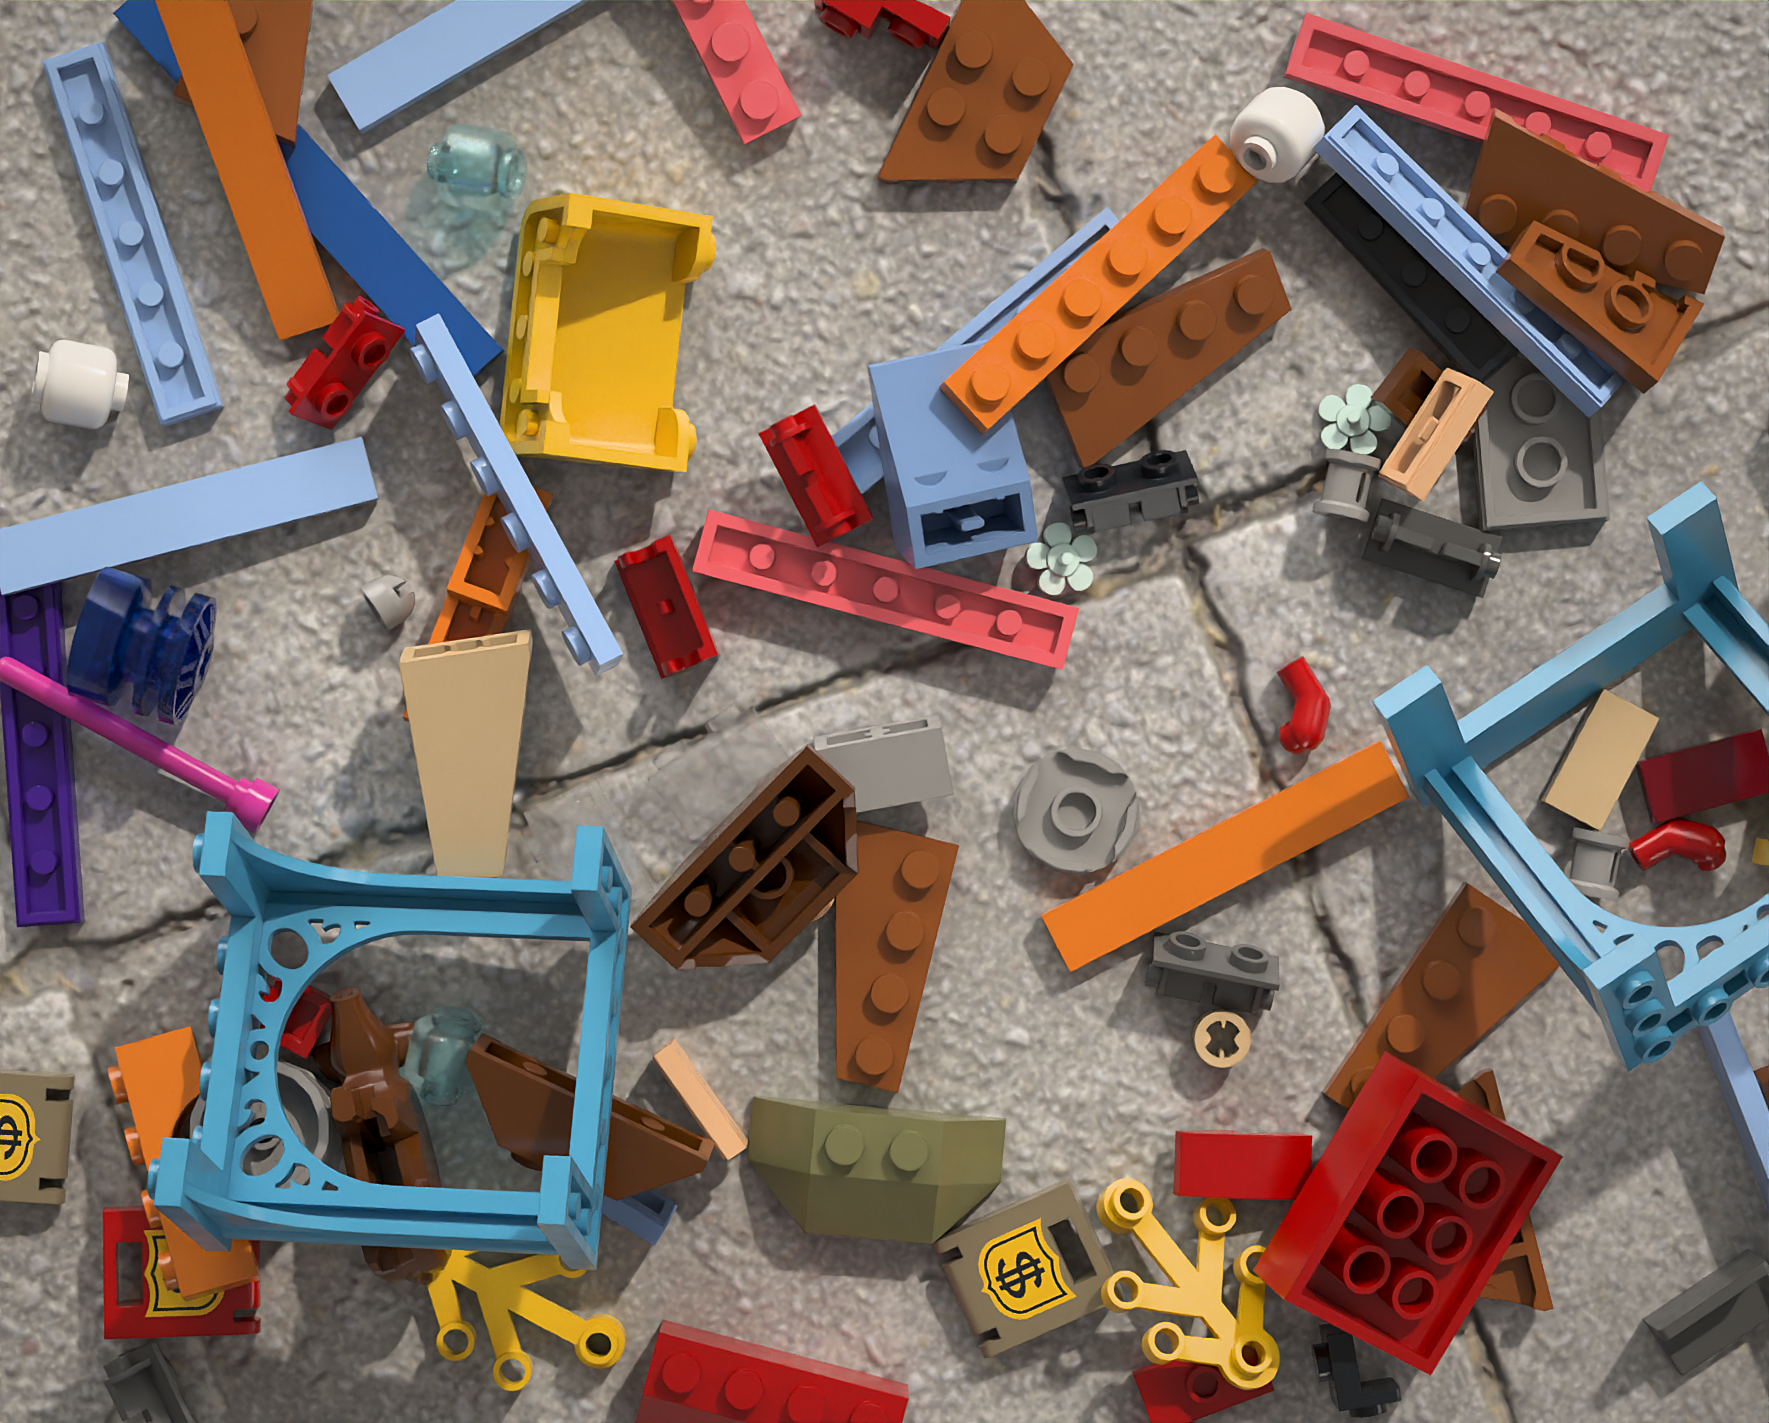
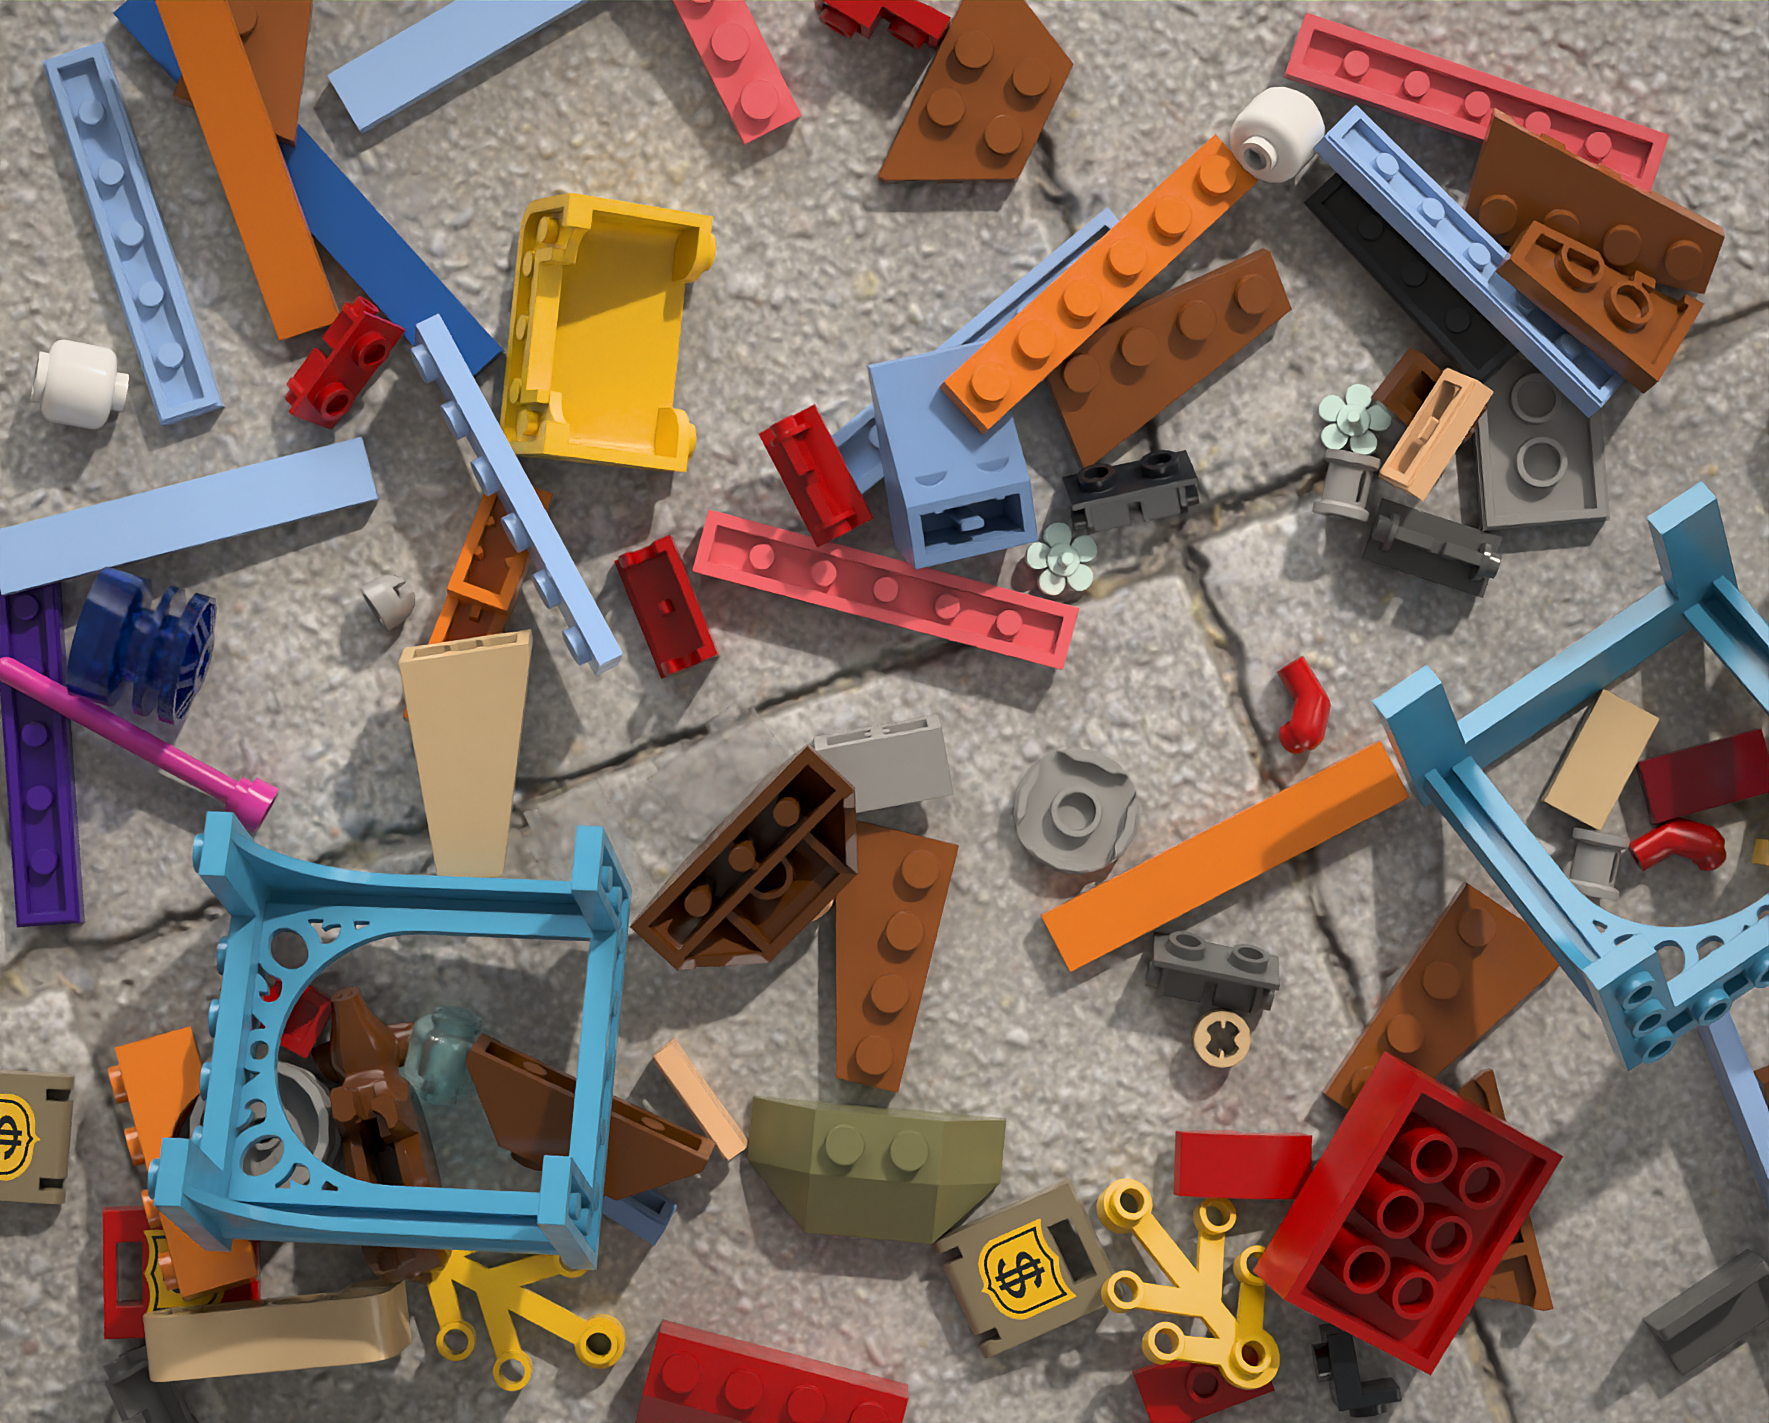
clear light blue head [427,124,527,212] -> none
none -> tan beam [143,1278,412,1382]

